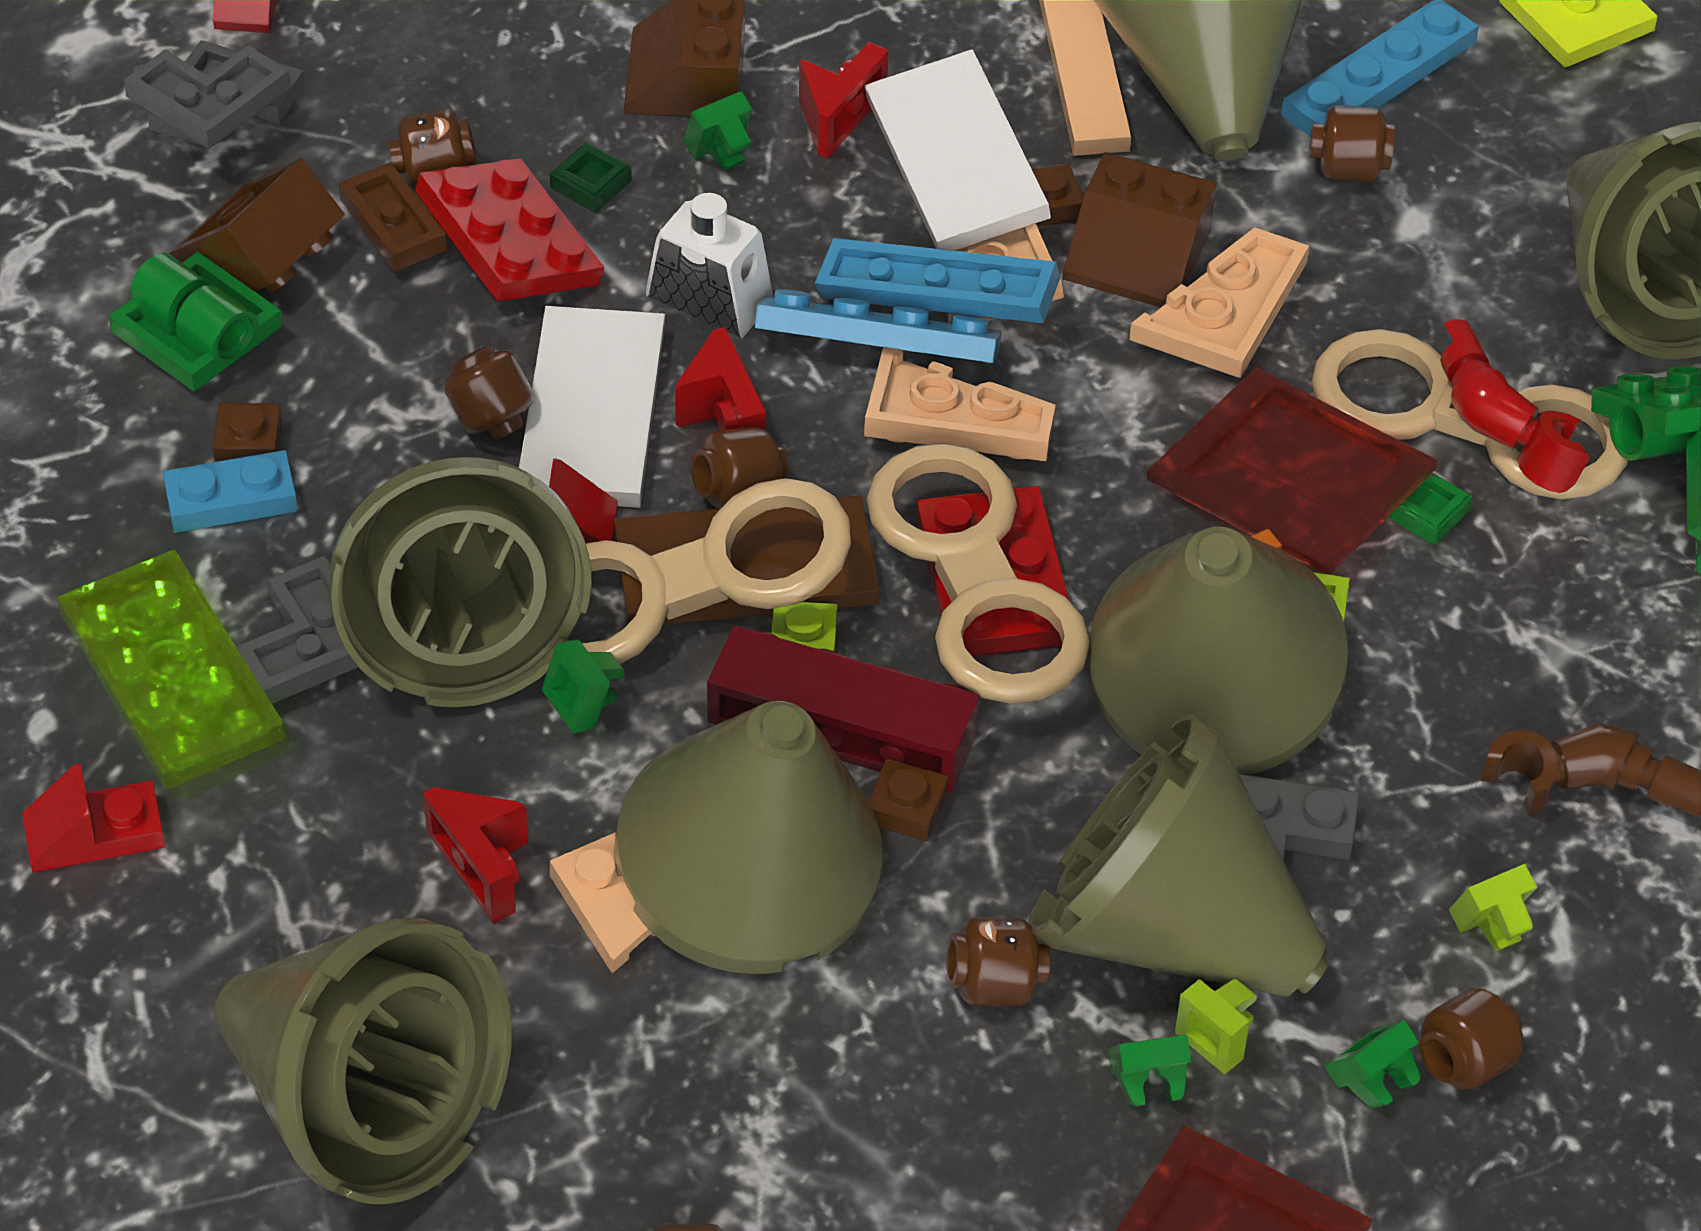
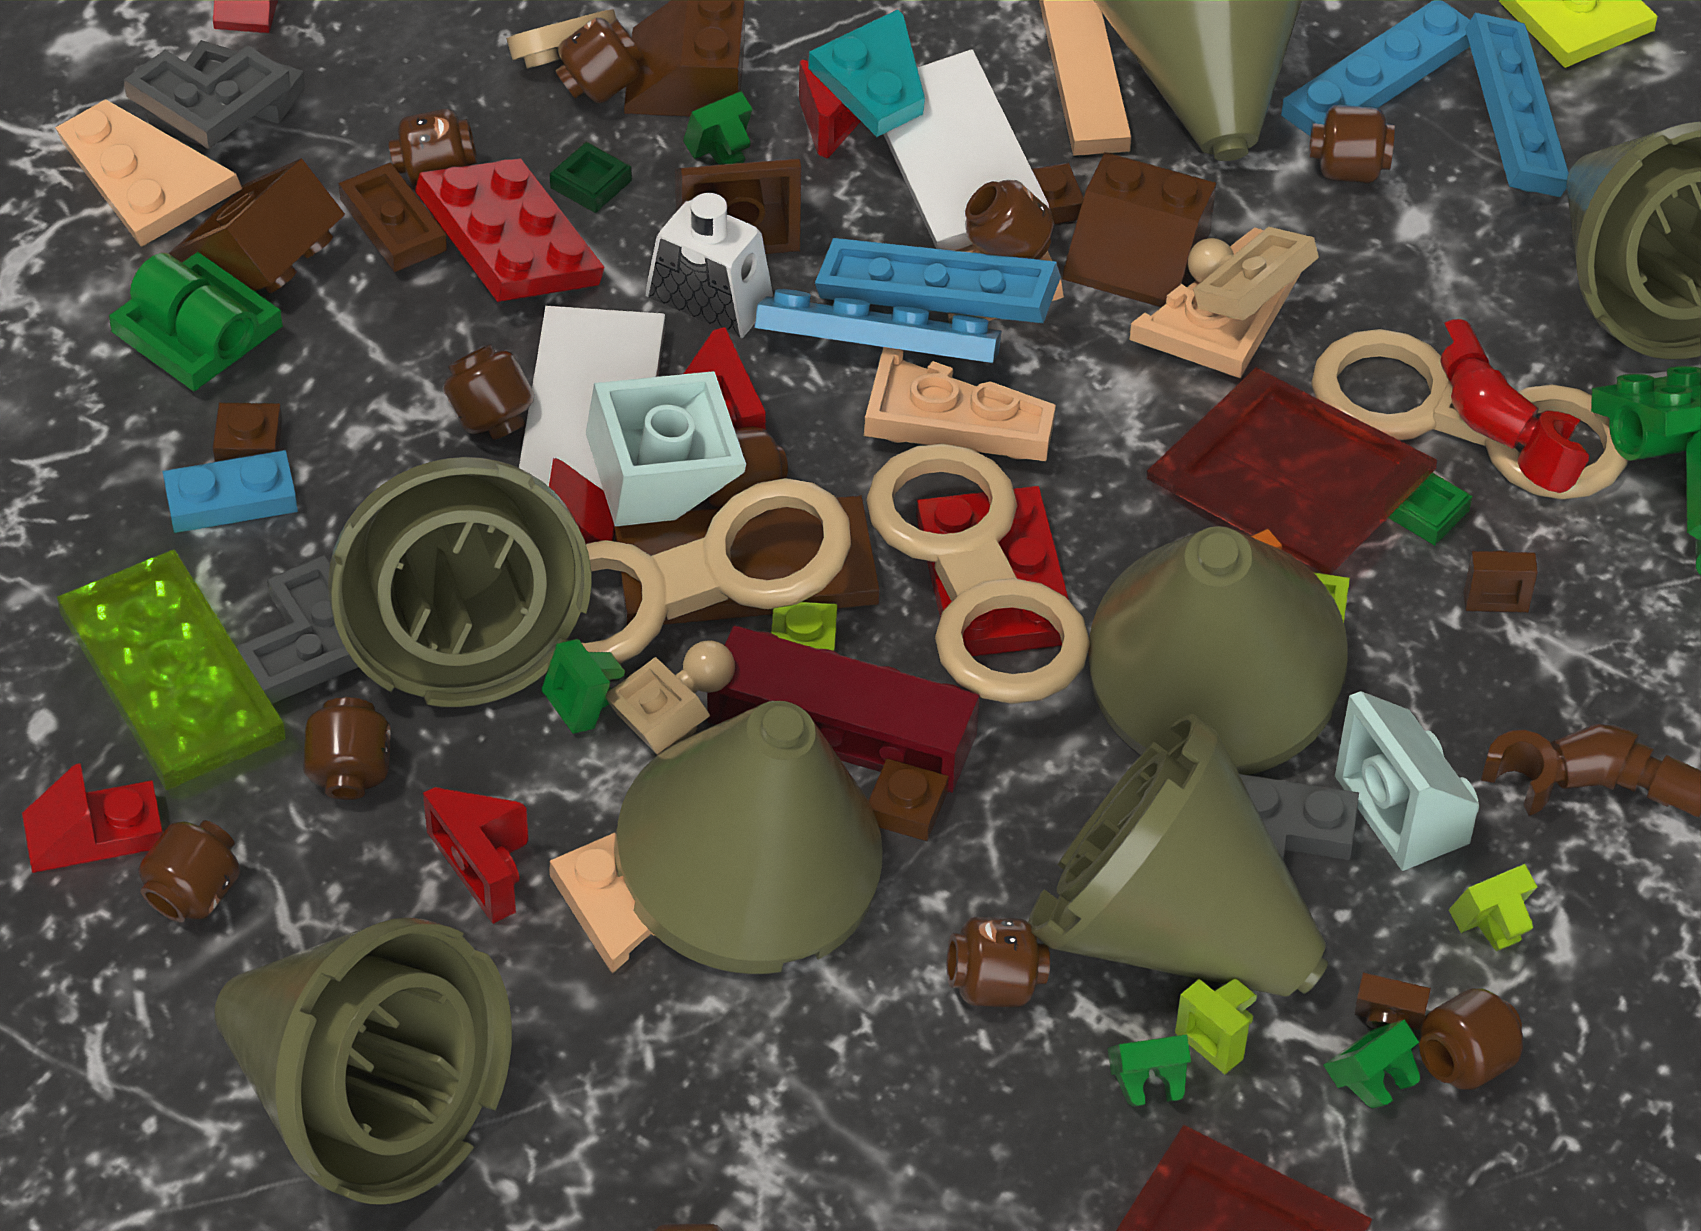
none -> light nougat wing [55,99,242,247]
none -> reddish brown head [139,820,240,922]
none -> reddish brown head [303,697,391,800]
none -> tan plate [506,9,617,68]
none -> reddish brown head [555,17,643,103]
none -> light aqua slope [586,371,746,526]
none -> tan plate [605,640,735,755]
none -> reddish brown slope [675,159,801,254]
none -> teal wing [808,9,925,137]
none -> reddish brown head [965,179,1054,260]
none -> tan plate [1188,227,1319,321]
none -> light aqua slope [1335,691,1479,871]
none -> reddish brown plate [1355,972,1431,1030]
none -> reddish brown plate [1464,550,1538,613]
none -> dark azure plate [1465,12,1569,197]

